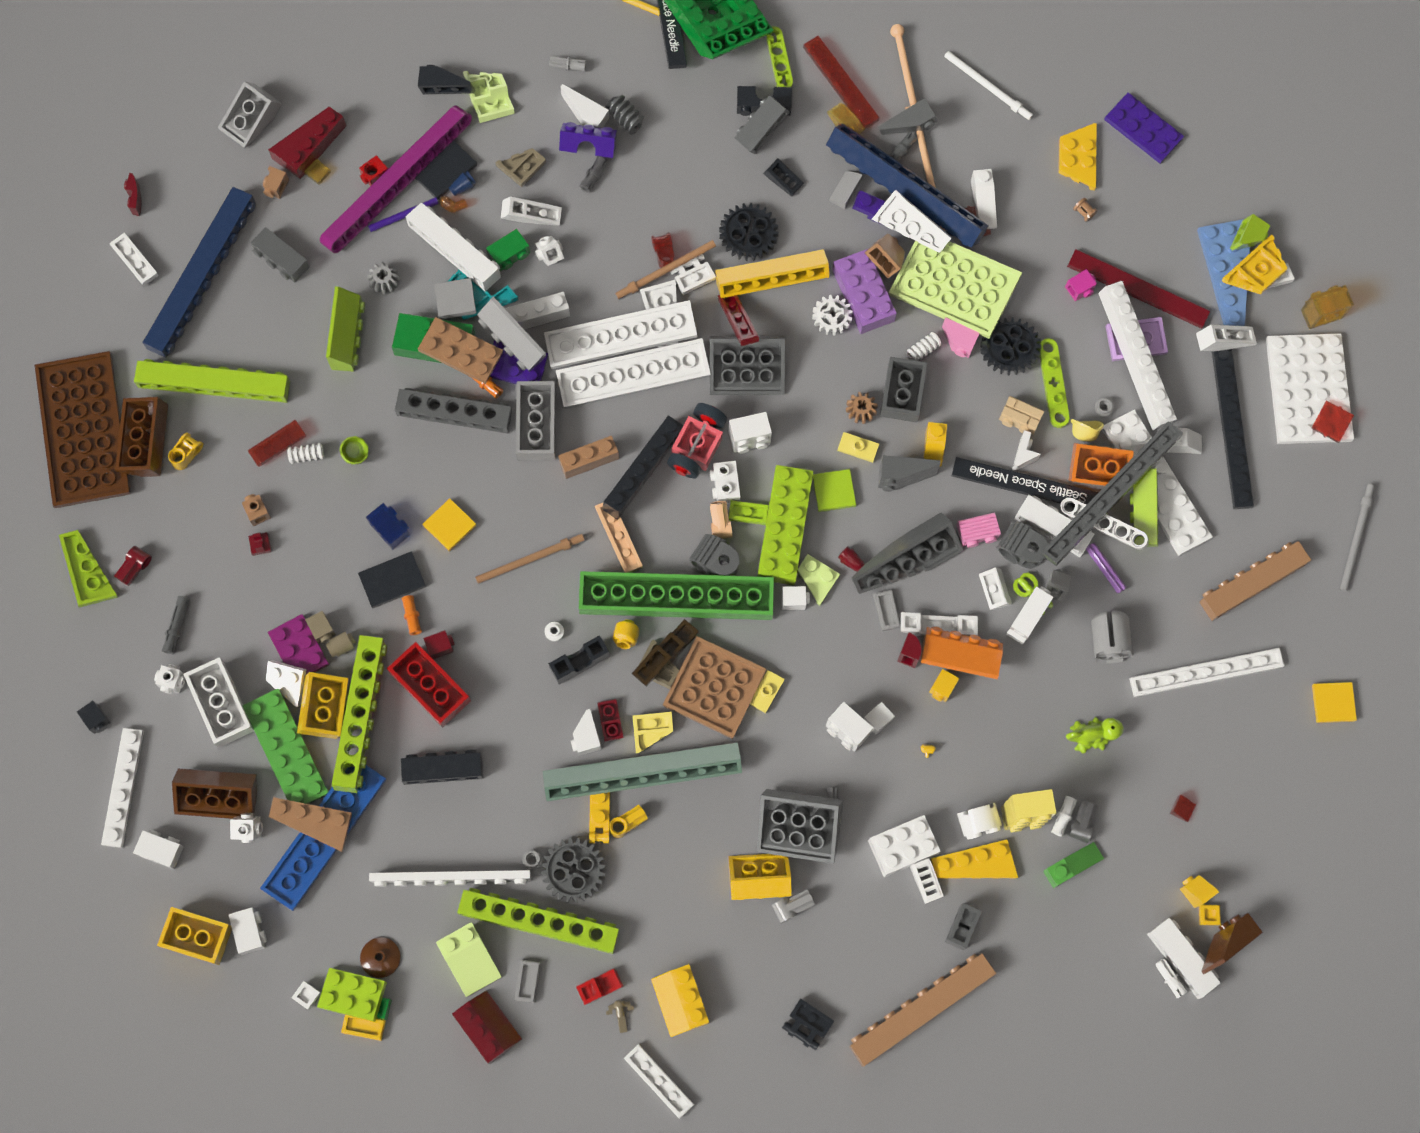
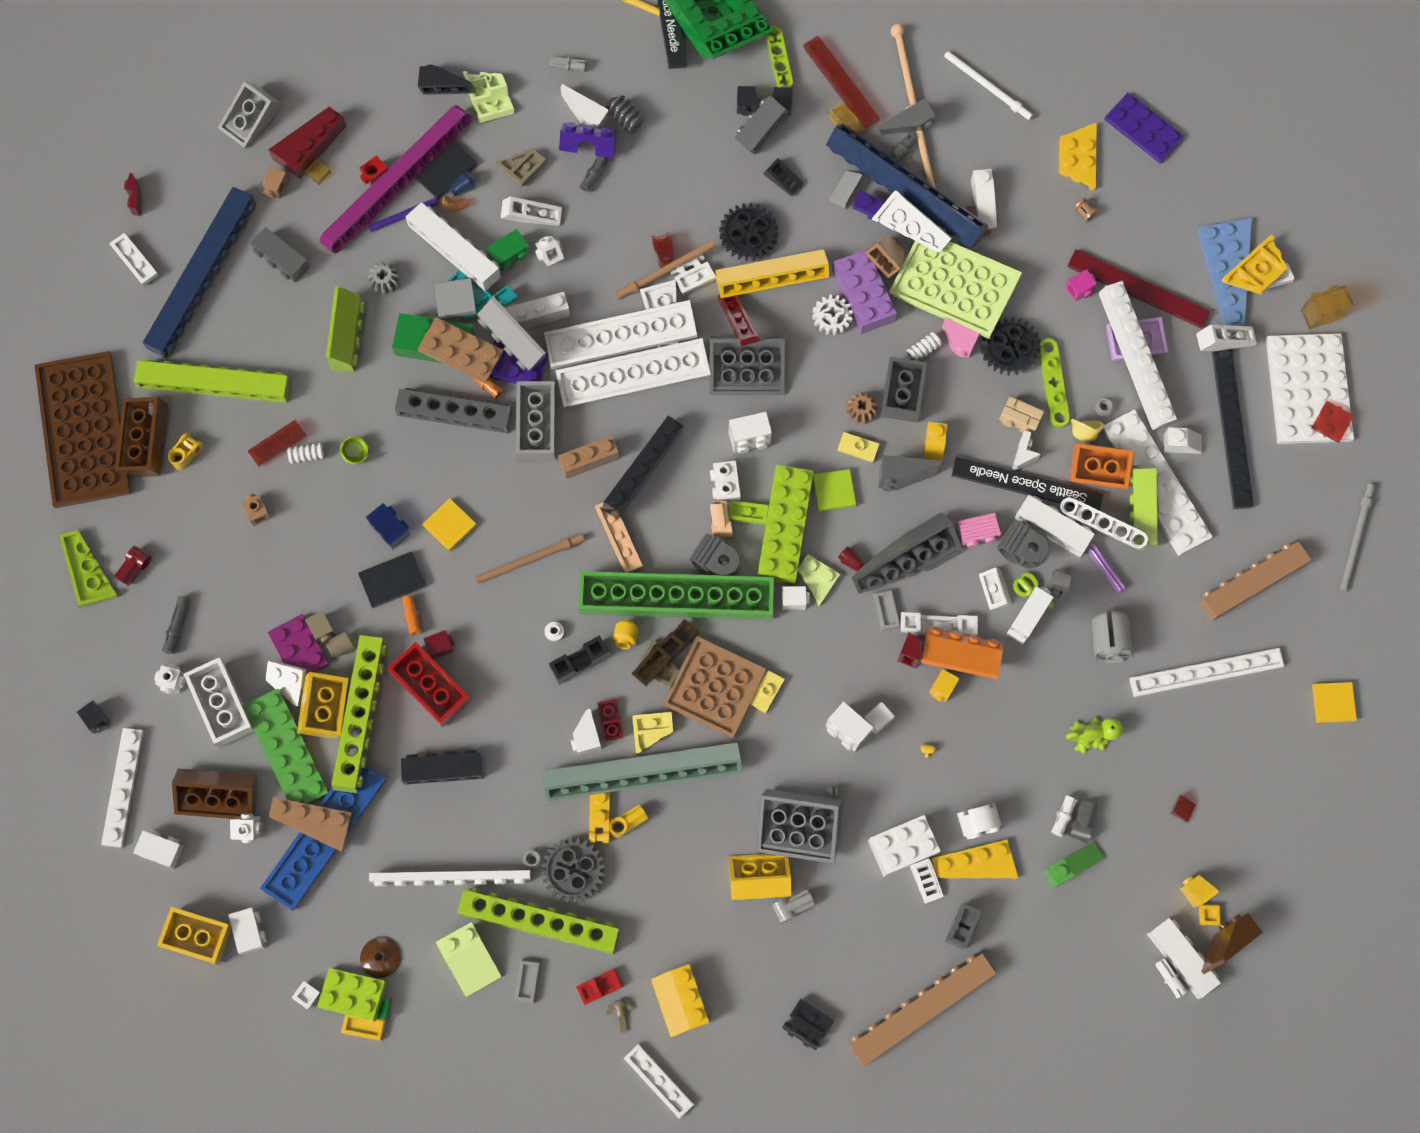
dark red tile [248,532,272,556] -> none
dark red slope [452,990,522,1064] -> none
brick [667,403,727,479] -> none
light yellow brick [1001,789,1056,833] -> none
dark grey plate [1041,421,1183,566] -> none
lime slope [1230,214,1270,251] -> none

